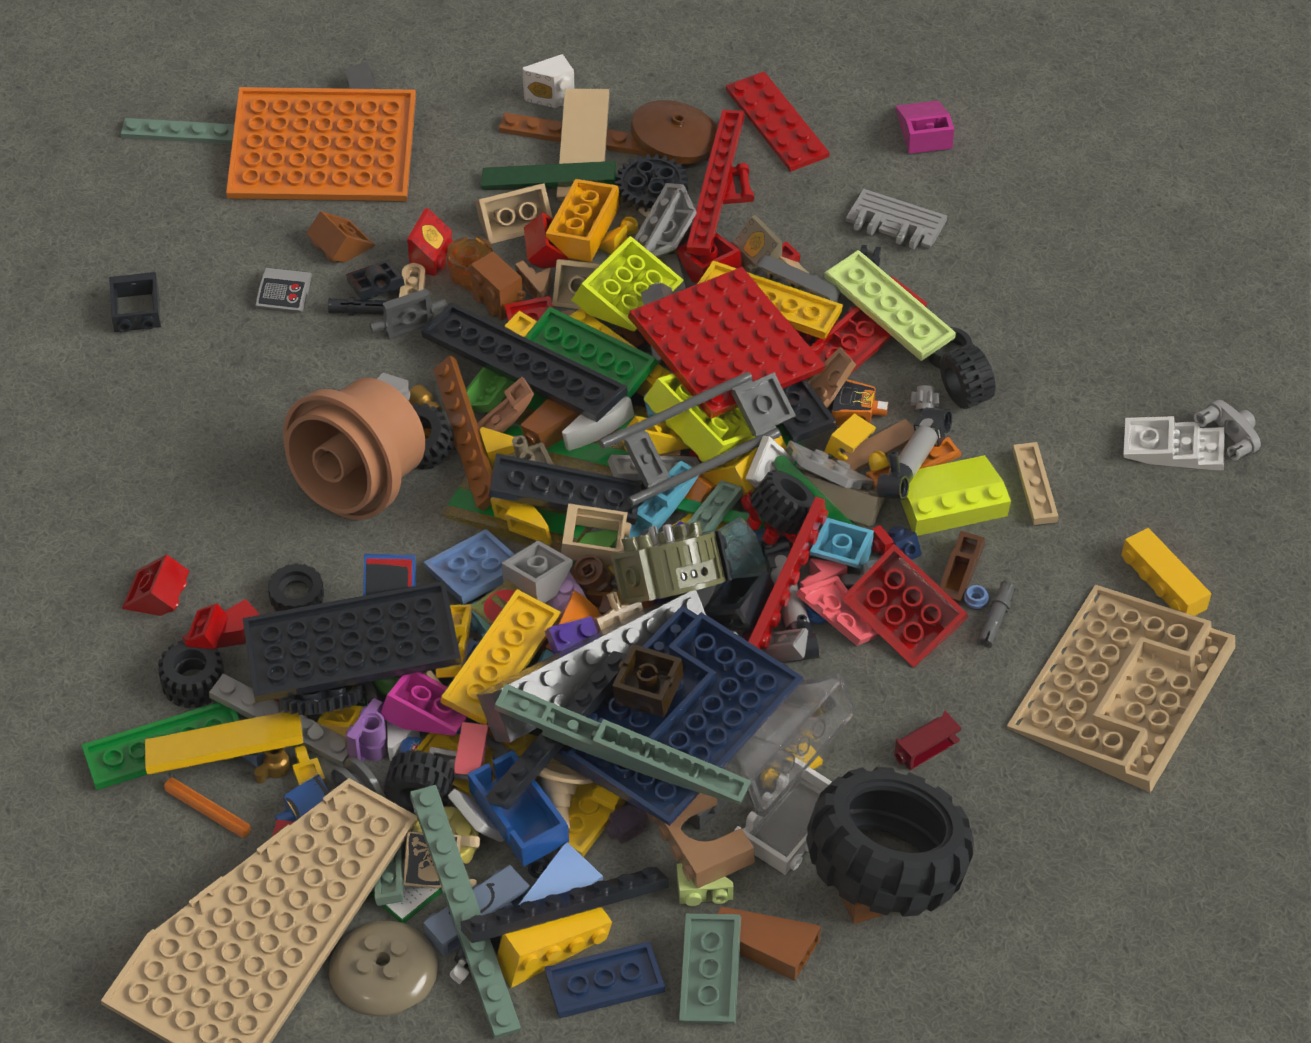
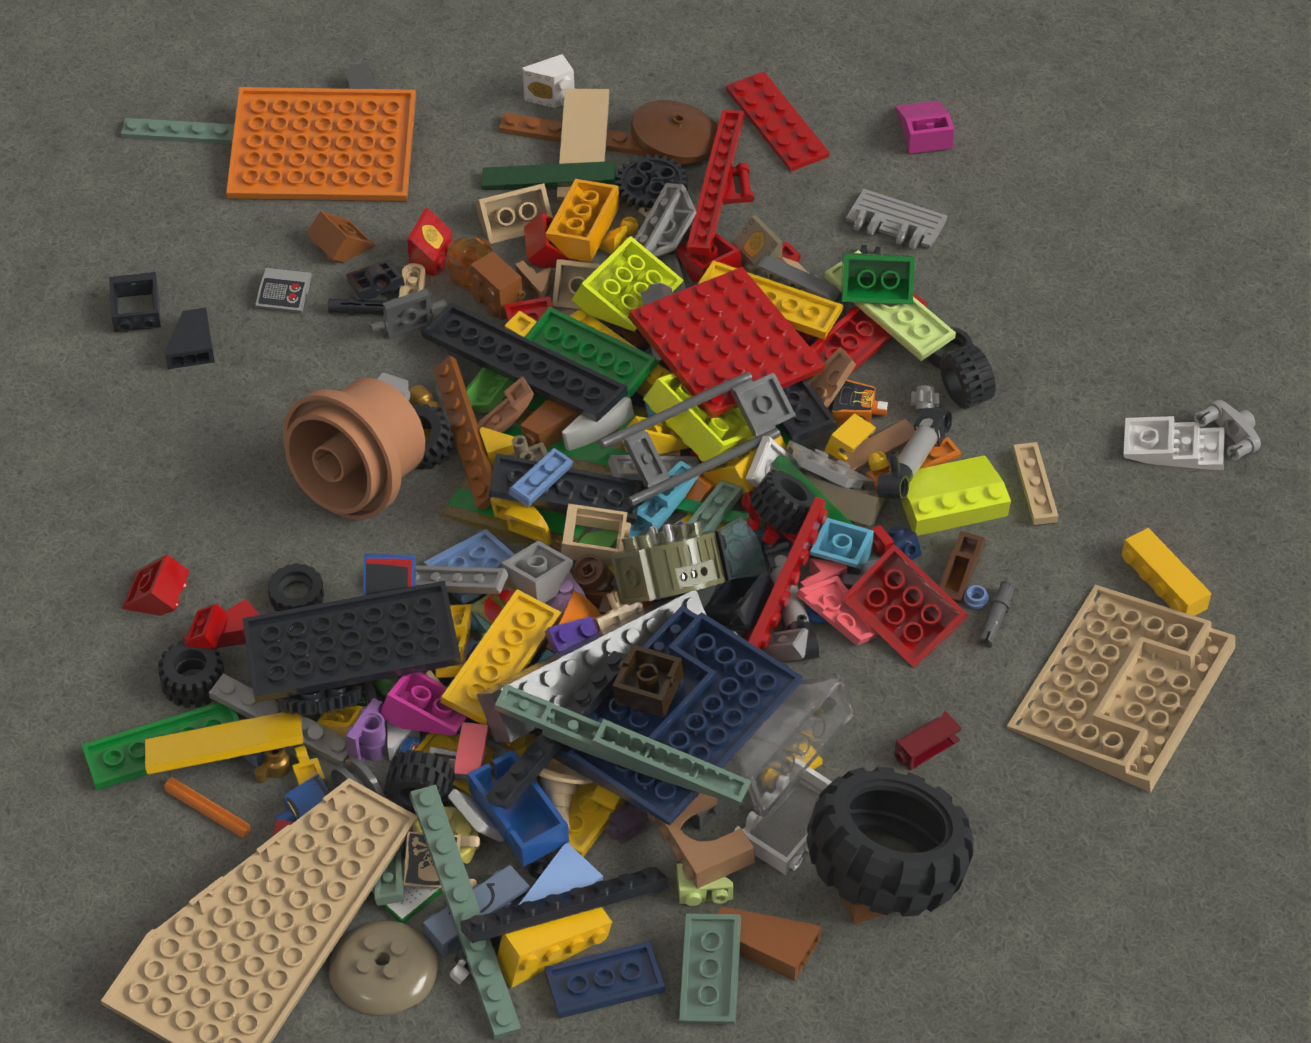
none -> black slope [165,307,215,370]
none -> light grey plate [416,566,508,594]
none -> medium blue tile [508,448,573,507]
none -> green slope [841,253,915,304]

